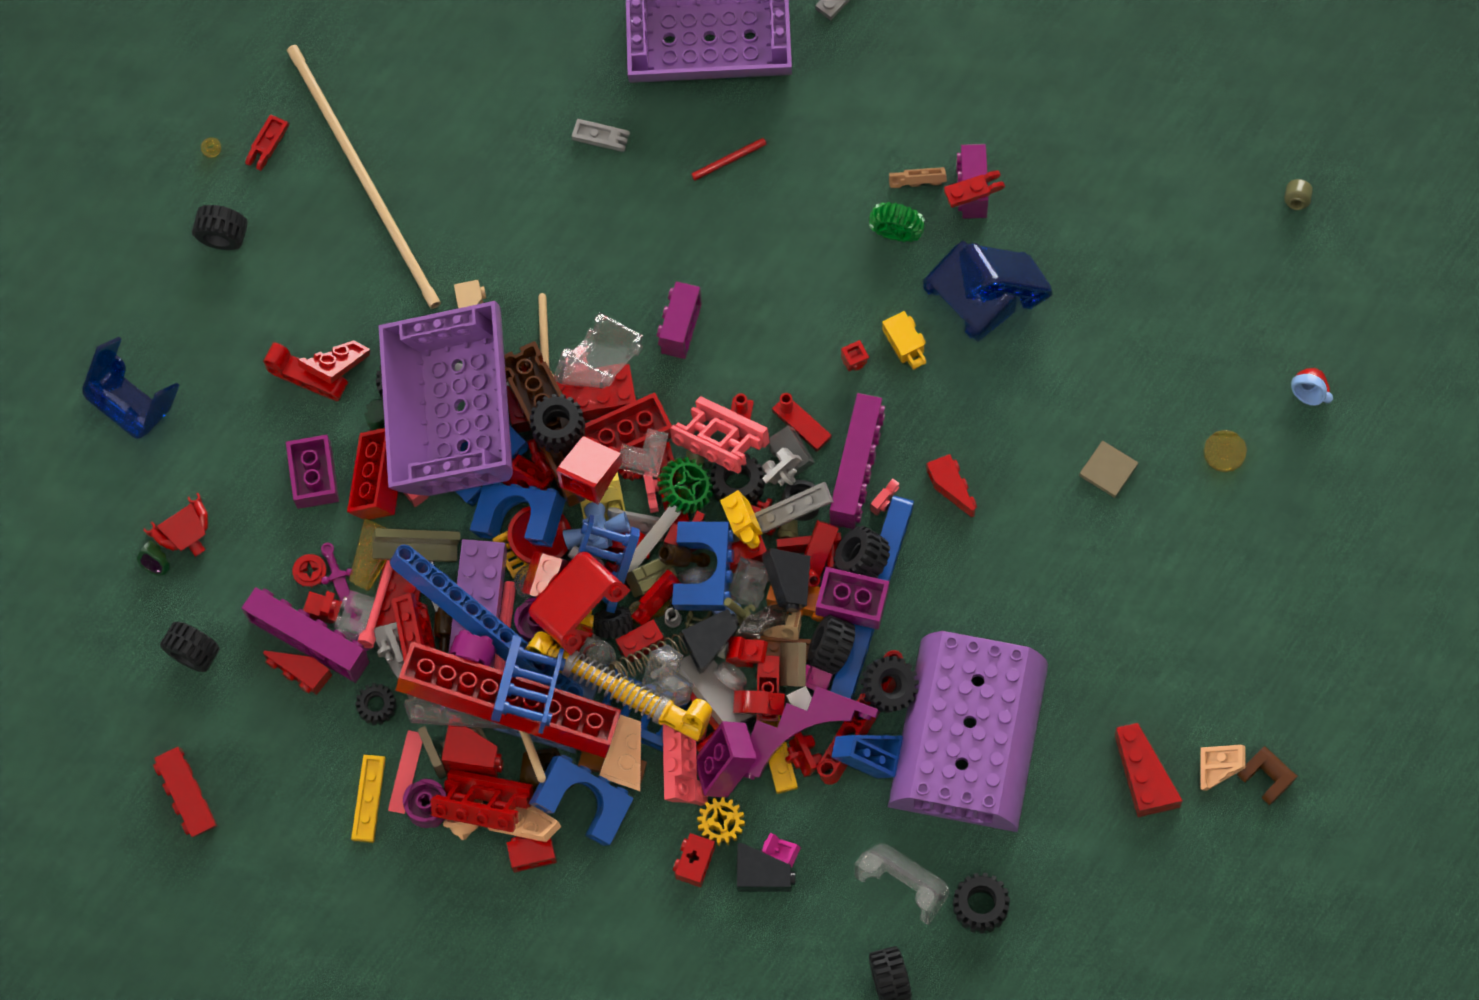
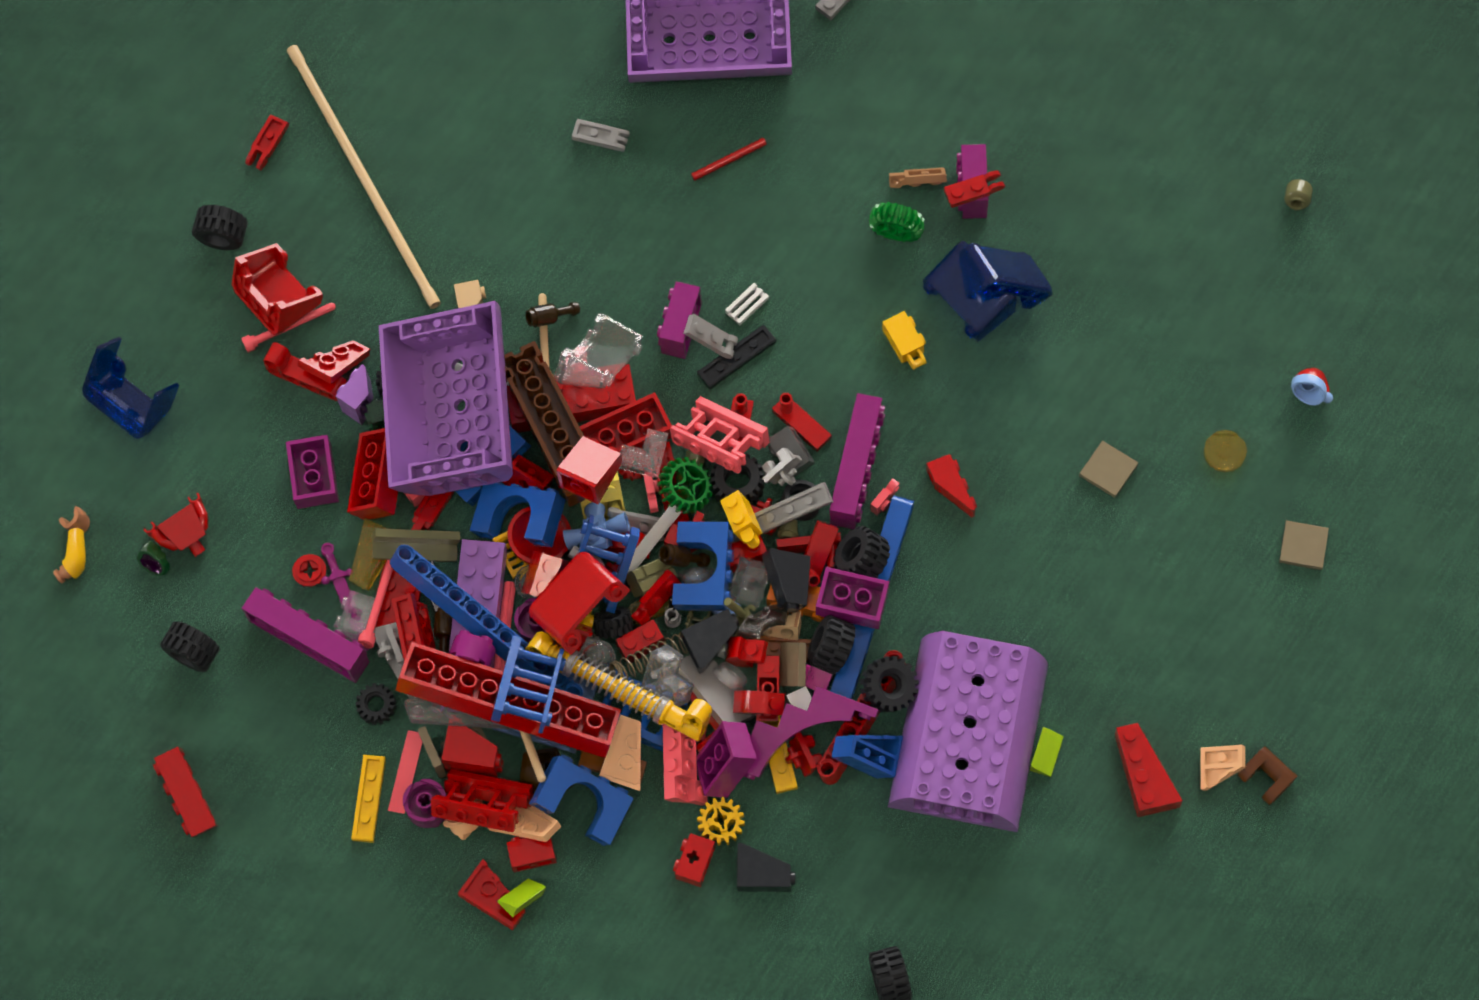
clear yellow plate [201,138,221,158] -> none
red slope [263,651,332,695] -> none
red brick [303,591,342,623] -> none
red piece [527,439,552,478] -> none
black tyre [529,394,585,453] -> none
dark pink bracket [762,833,801,867] -> none
red brick [841,340,869,372] -> none
clear windscreen [854,843,949,925] -> none
black tyre [953,873,1010,934] -> none
none -> piece [53,506,90,584]
none -> red windscreen [232,243,323,335]
none -> coral piece [241,302,336,353]
none -> medium lavender slope [336,364,374,425]
none -> red hinge [411,491,454,530]
none -> red wing [458,859,525,930]
none -> lime slope [497,879,546,917]
none -> dark brown piece [525,302,580,328]
none -> light grey plate [683,314,738,359]
none -> black tile [697,325,776,389]
none -> white tile [725,283,769,326]
none -> lime slope [1030,727,1064,777]
none -> dark tan tile [1279,520,1329,570]

